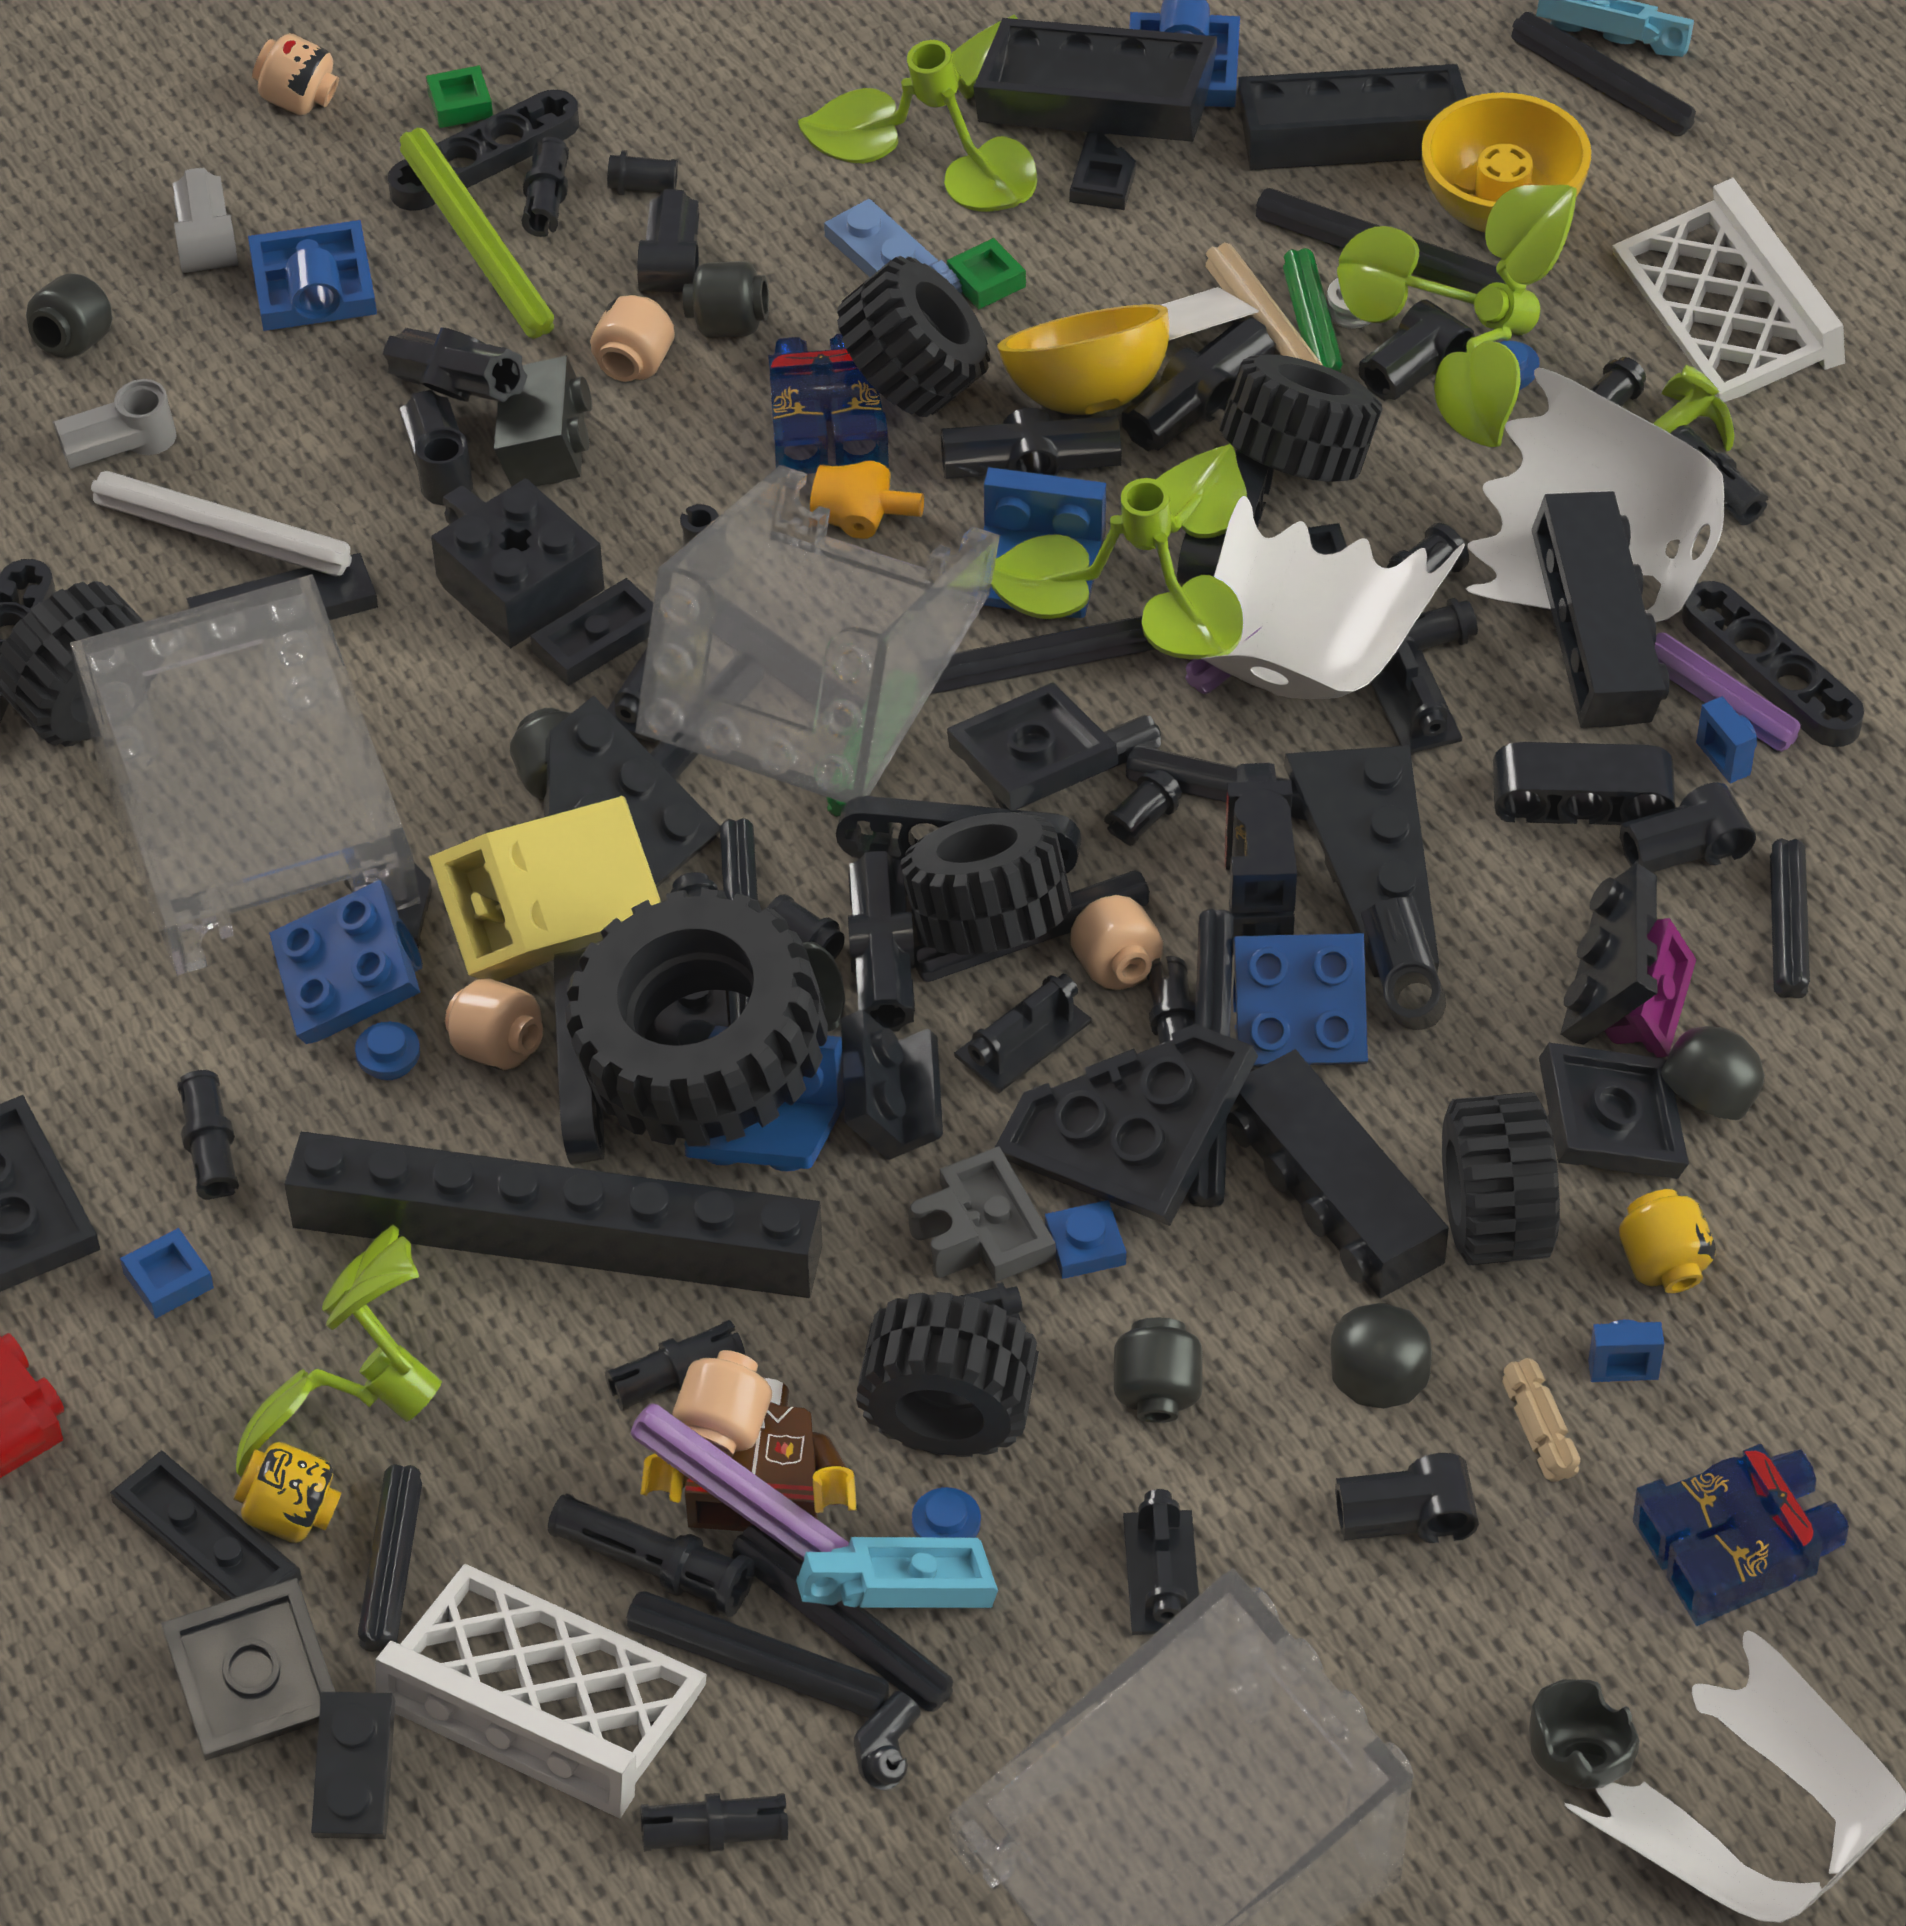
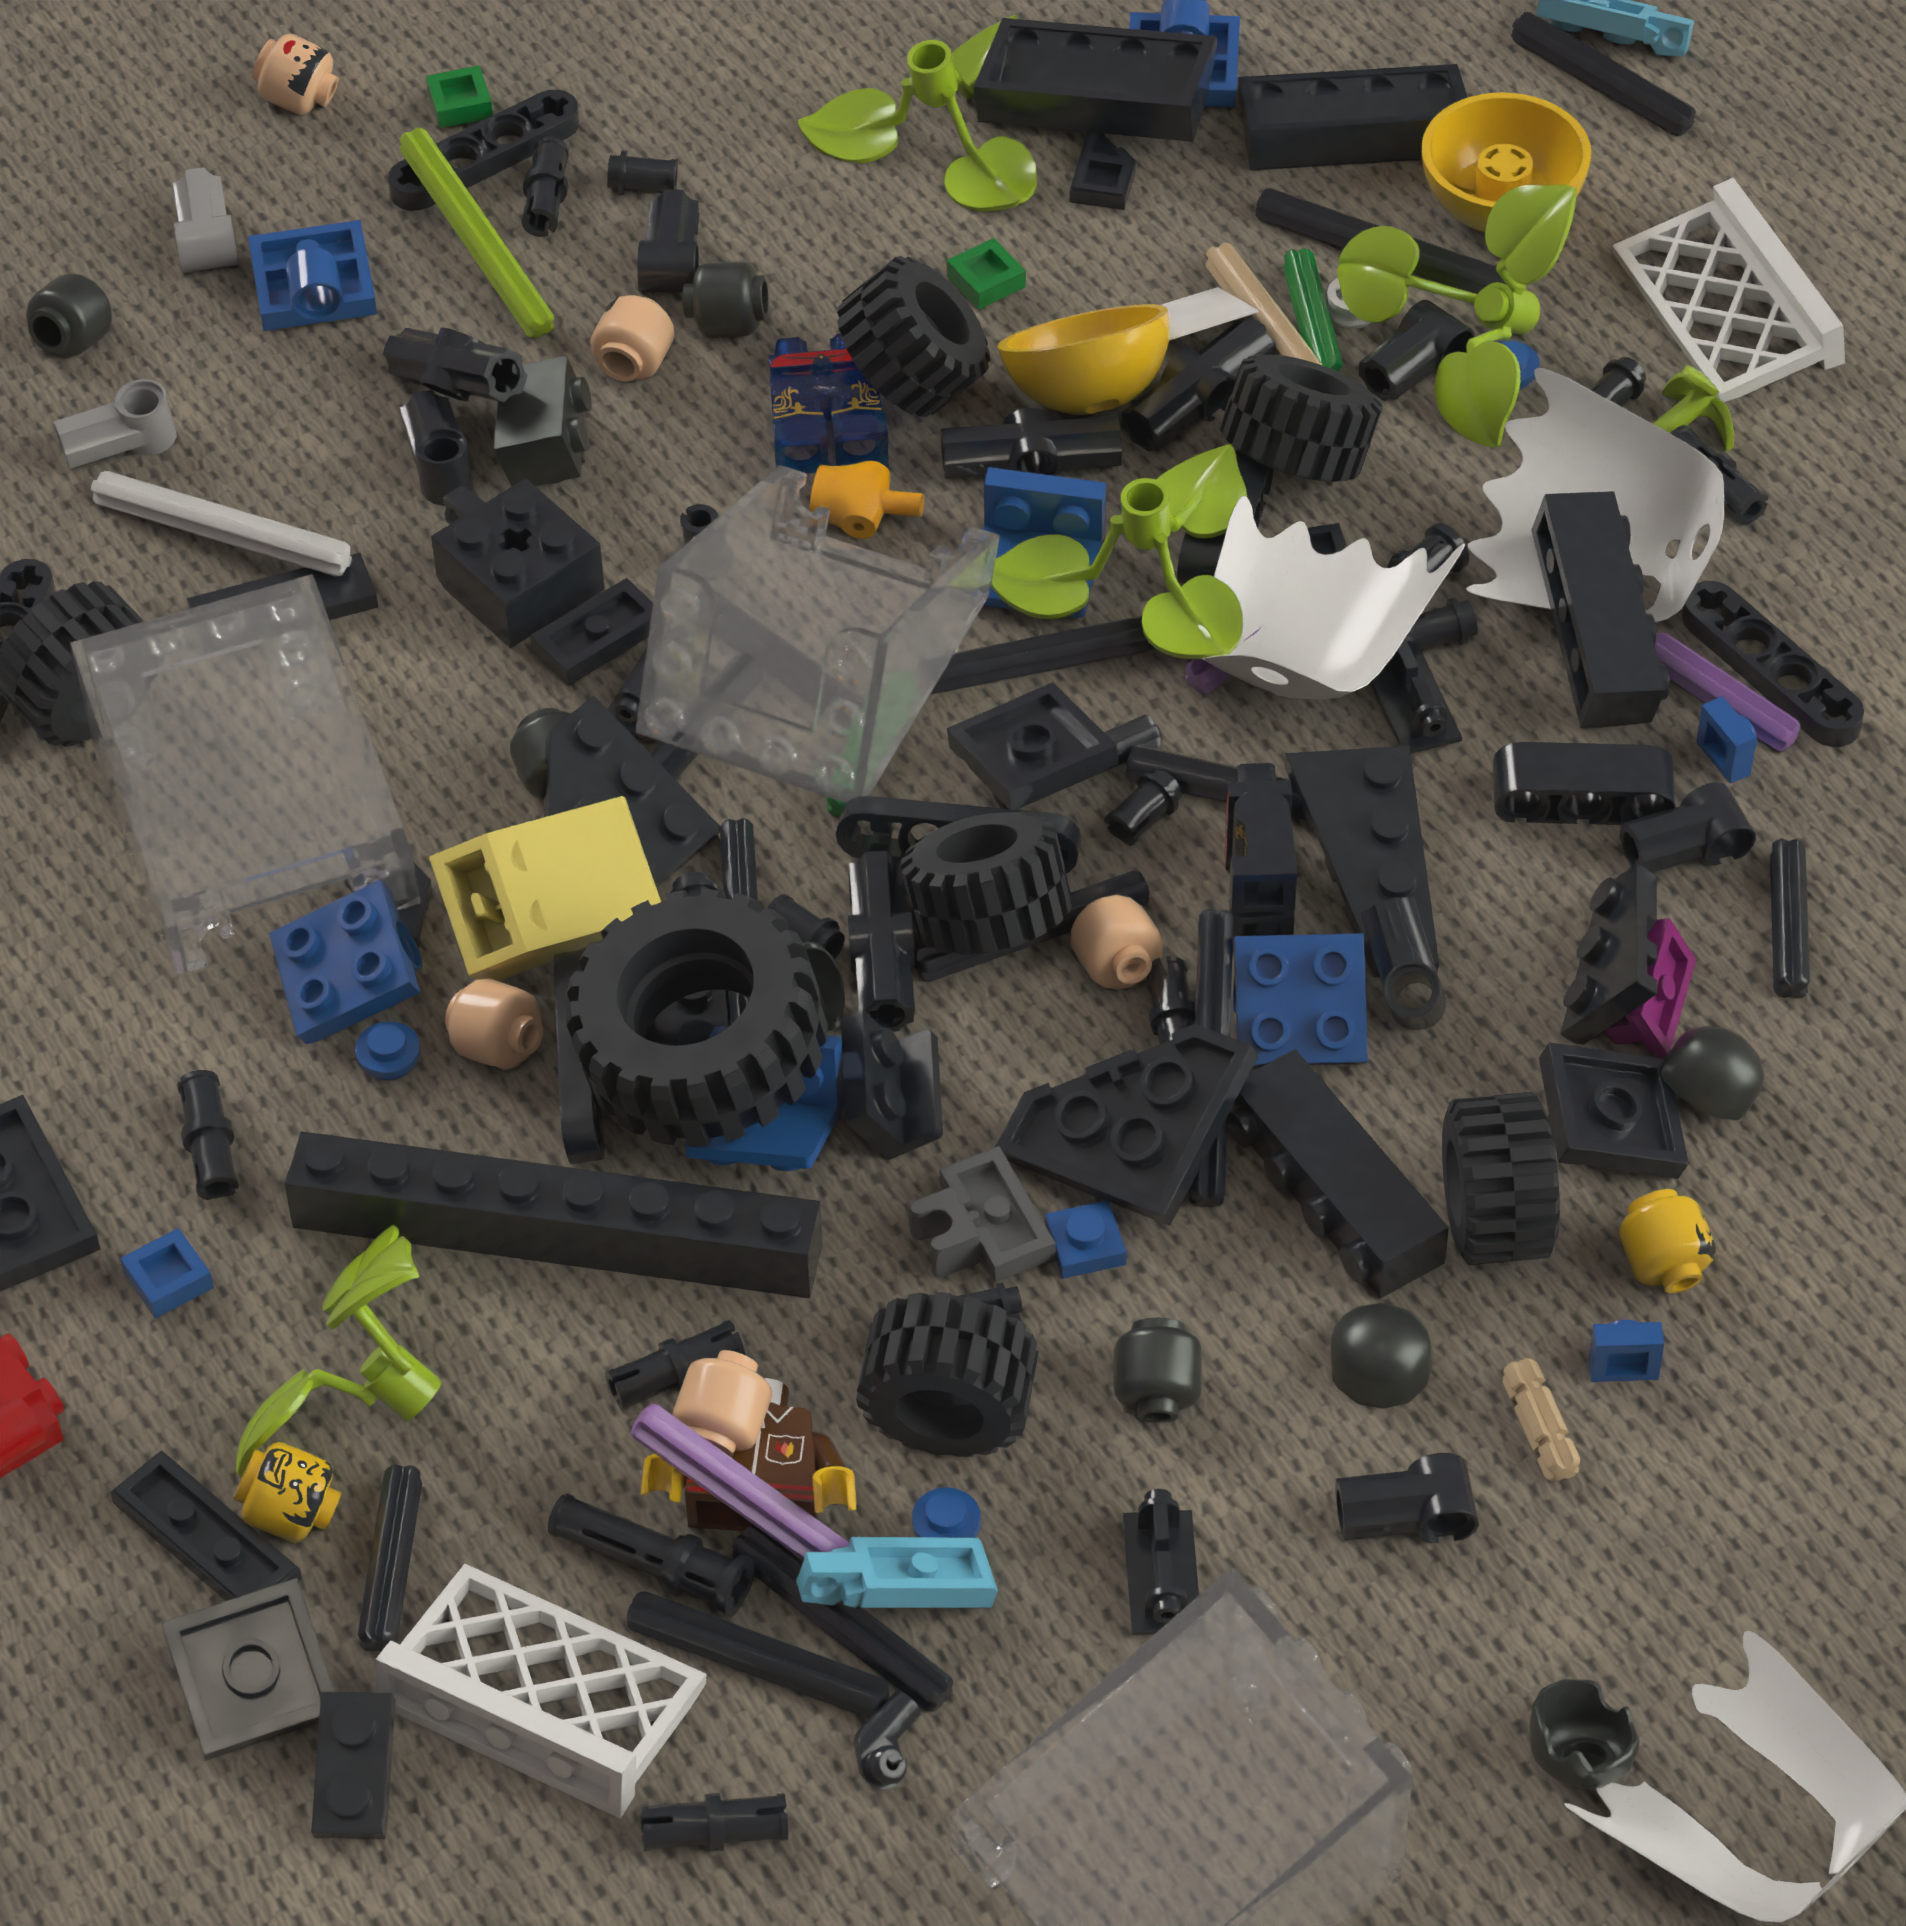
medium blue hinge [824,199,963,295] -> none
black hinge [954,974,1092,1093] -> none
clear blue hips [1633,1444,1849,1626] -> none

